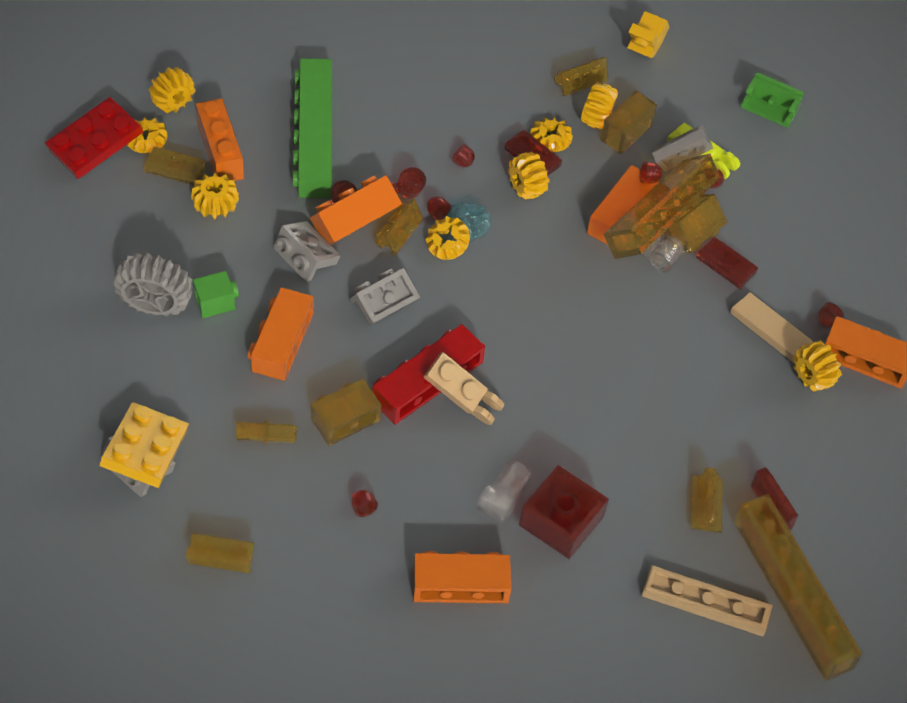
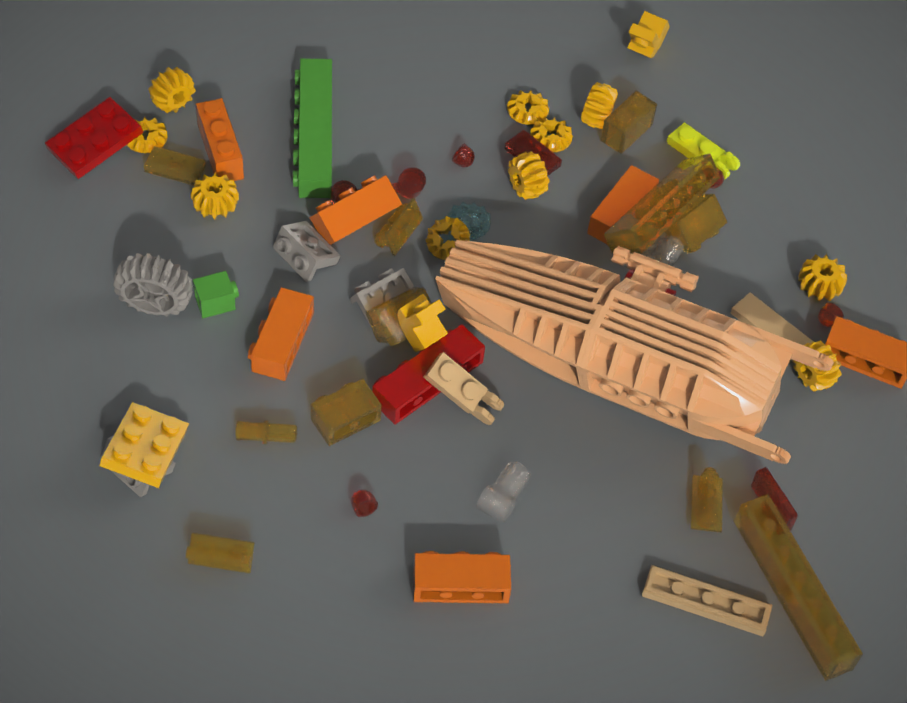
clear red hinge [427,196,451,220] -> none
clear red brick [519,465,609,559] -> none
clear yellow hinge [554,57,608,96] -> none
clear red hinge [639,161,662,184] -> none
light grey bracket [652,125,713,172] -> none
clear red plate [696,236,758,289] -> none
bright green hinge [741,72,805,128] -> none
none -> clear yellow brick [366,287,430,346]
none -> yellow brick [397,294,448,352]
none -> light nougat piece [435,240,834,464]
none -> yellow gear [507,90,549,125]
none -> yellow gear [798,254,847,301]

